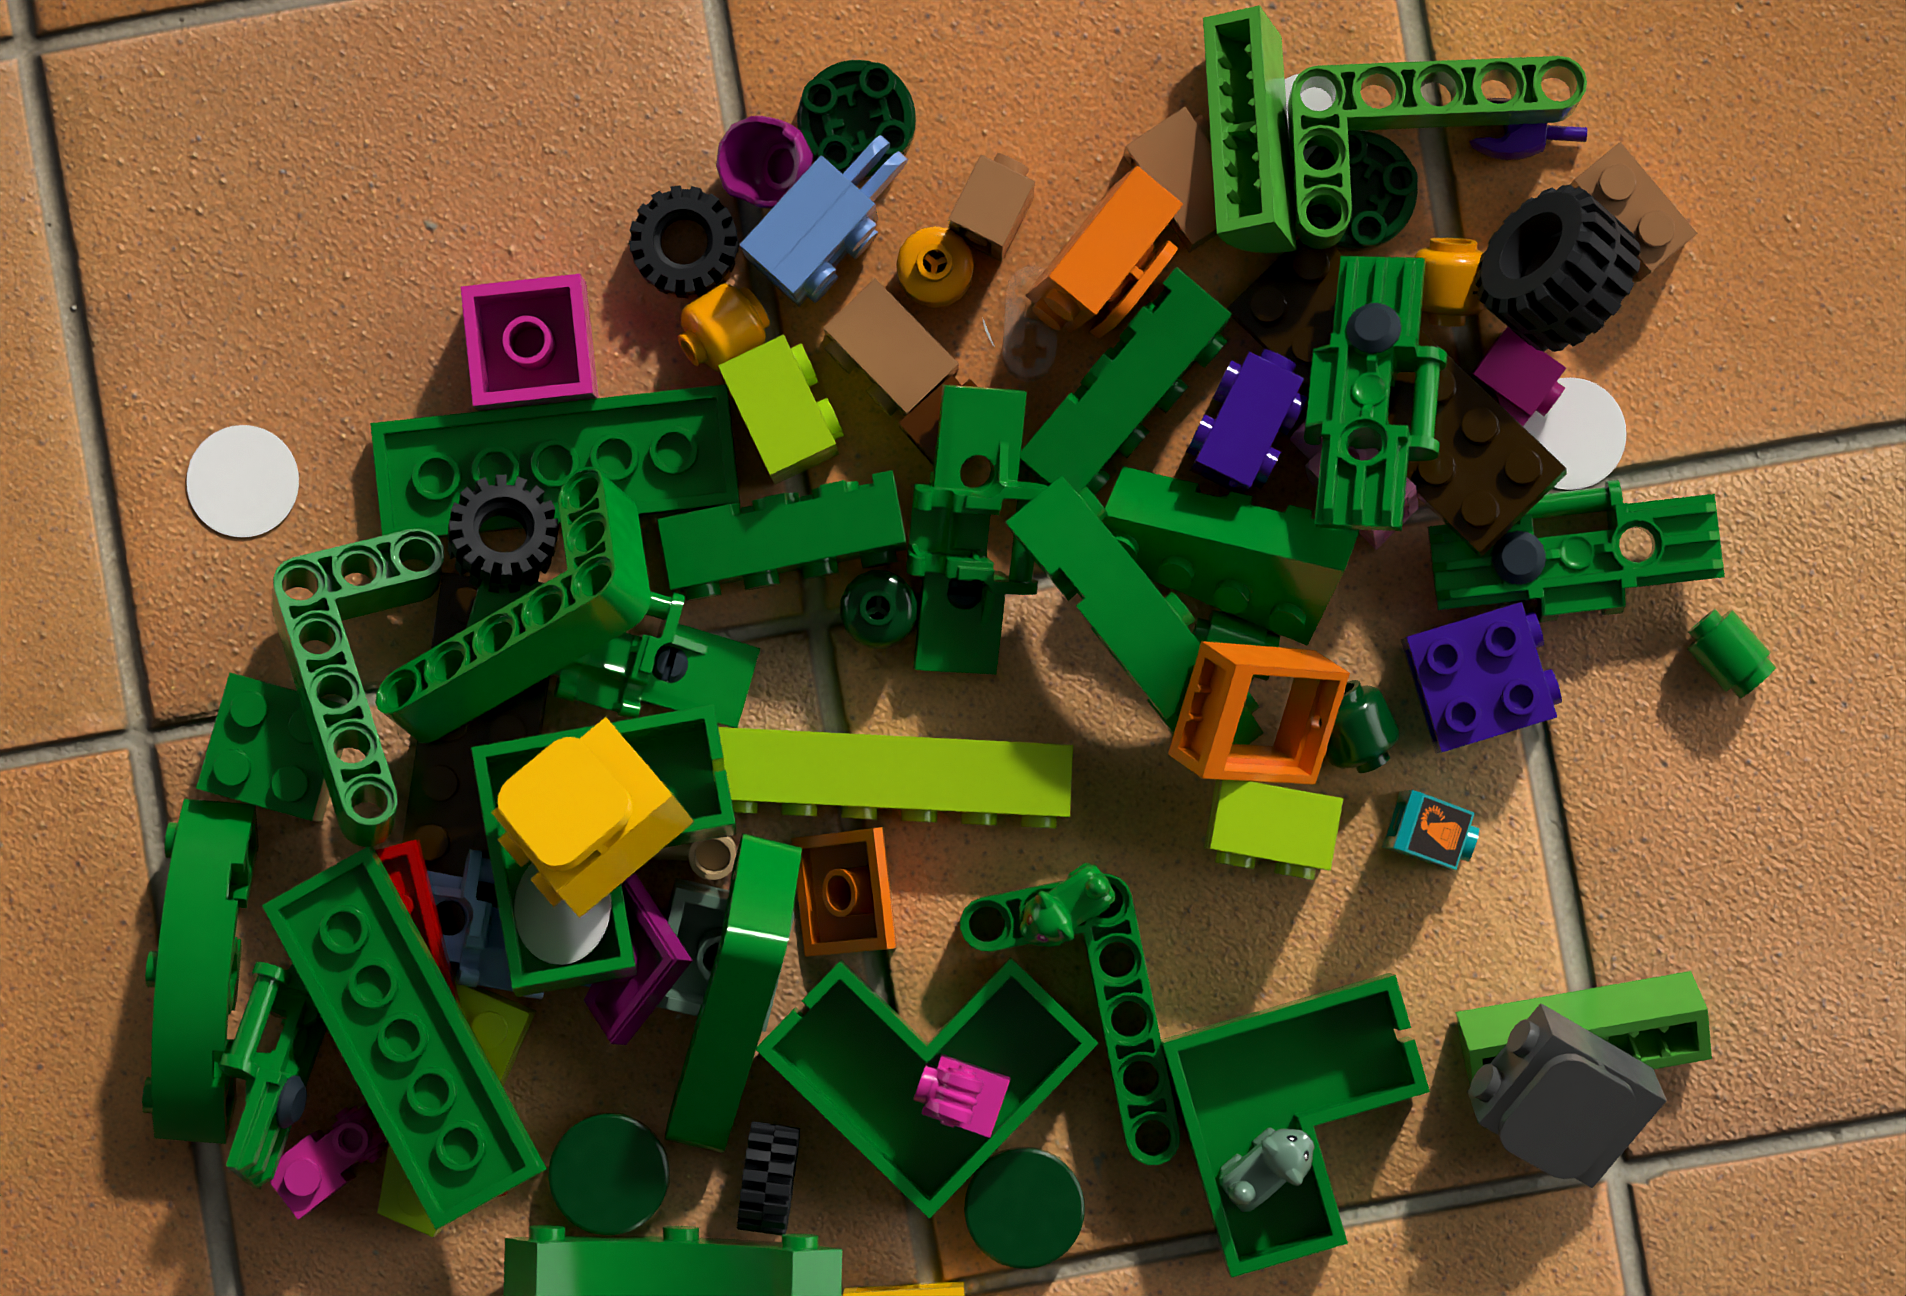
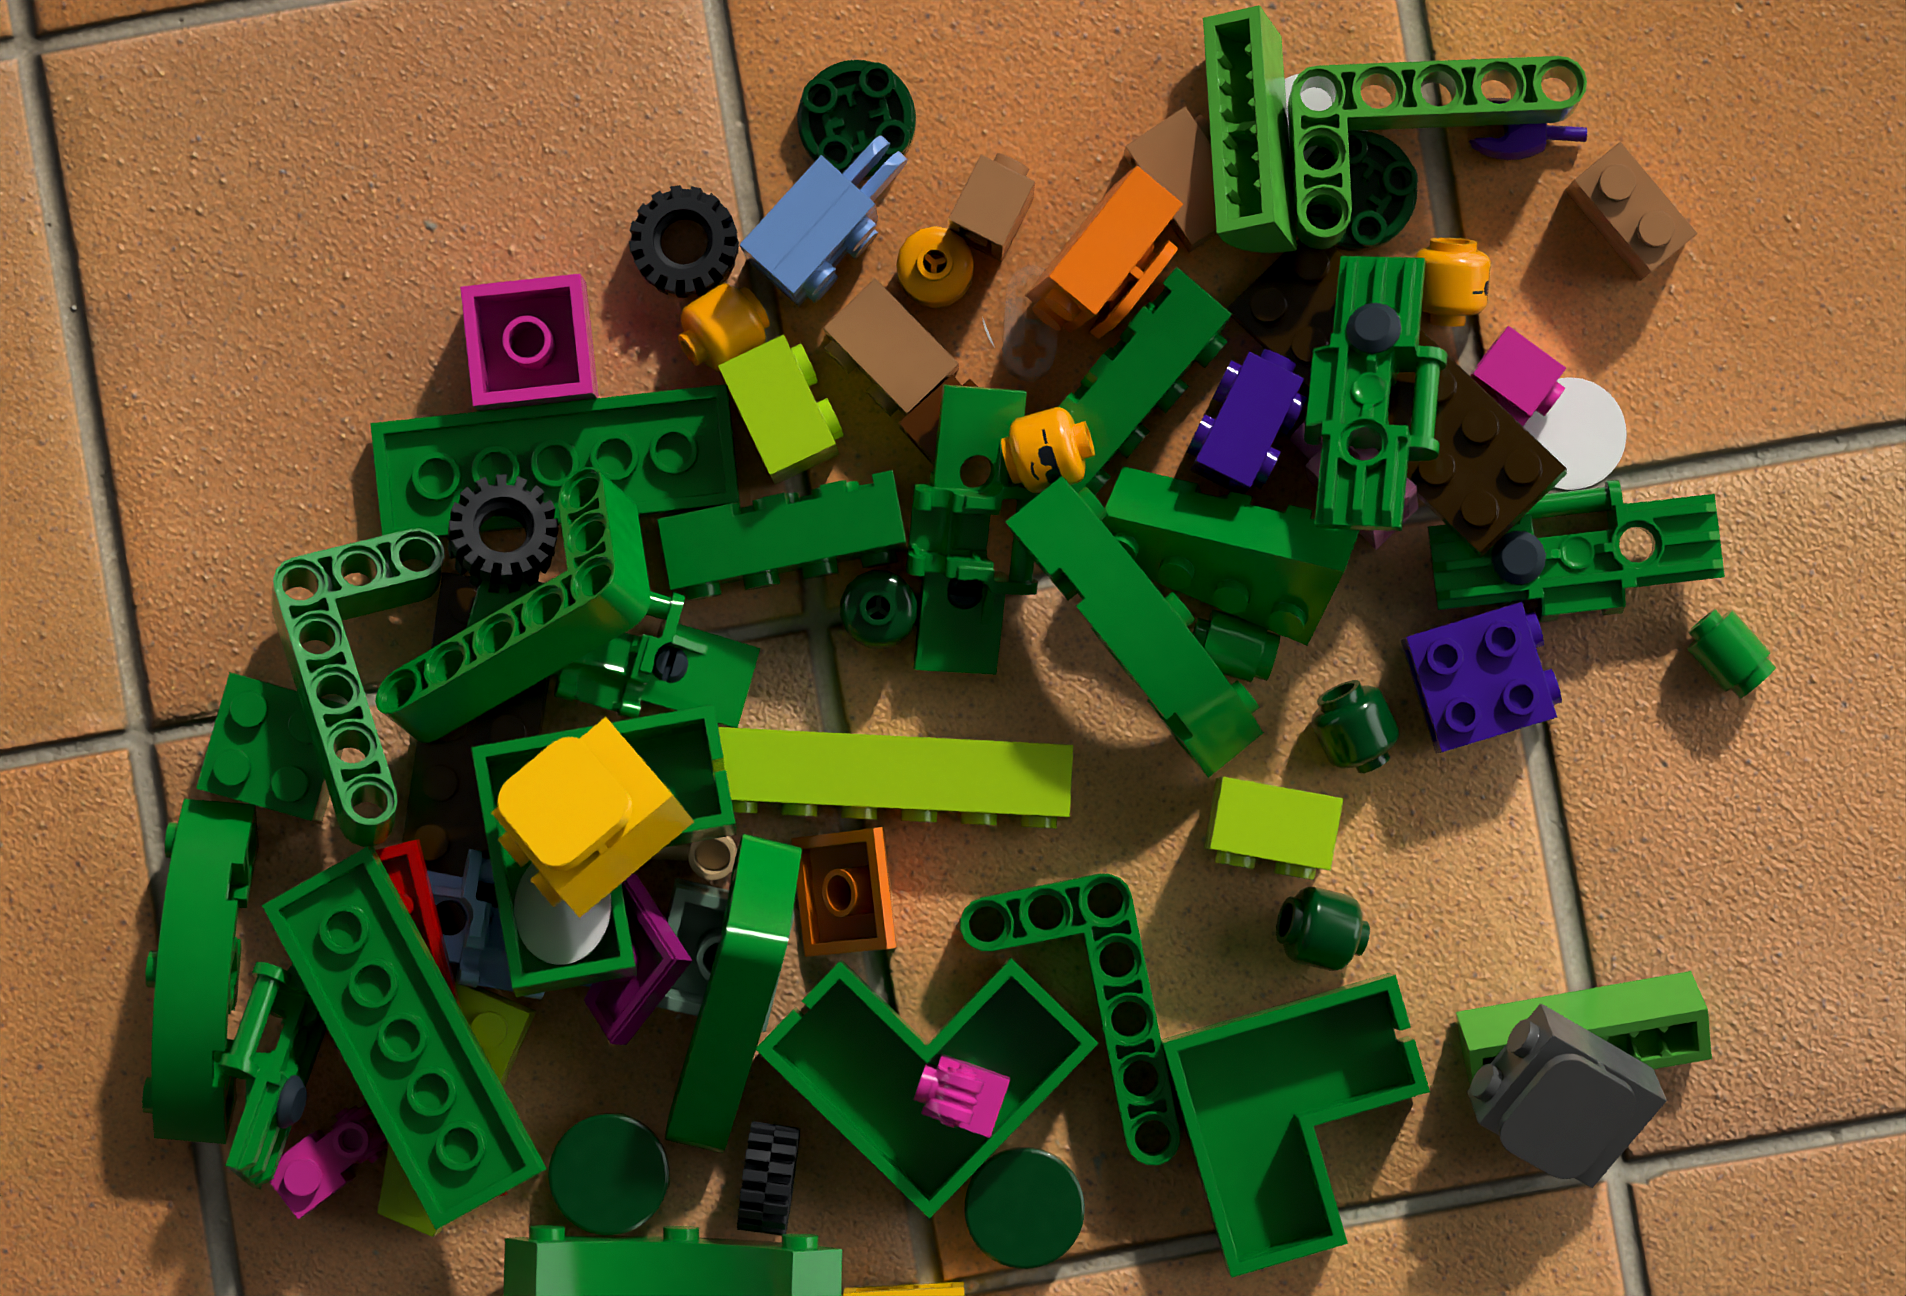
white sticker [186,425,299,537] -> none
magenta hair [716,116,813,209] -> none
green animal [1020,863,1115,947] -> none
orange window [1168,641,1350,785] -> none
sand green animal [1219,1128,1314,1212] -> none
slope [1382,790,1480,870] -> none
black tyre [1475,185,1641,352] -> none
none -> light orange head [1001,407,1095,494]
none -> dark green head [1276,887,1370,971]

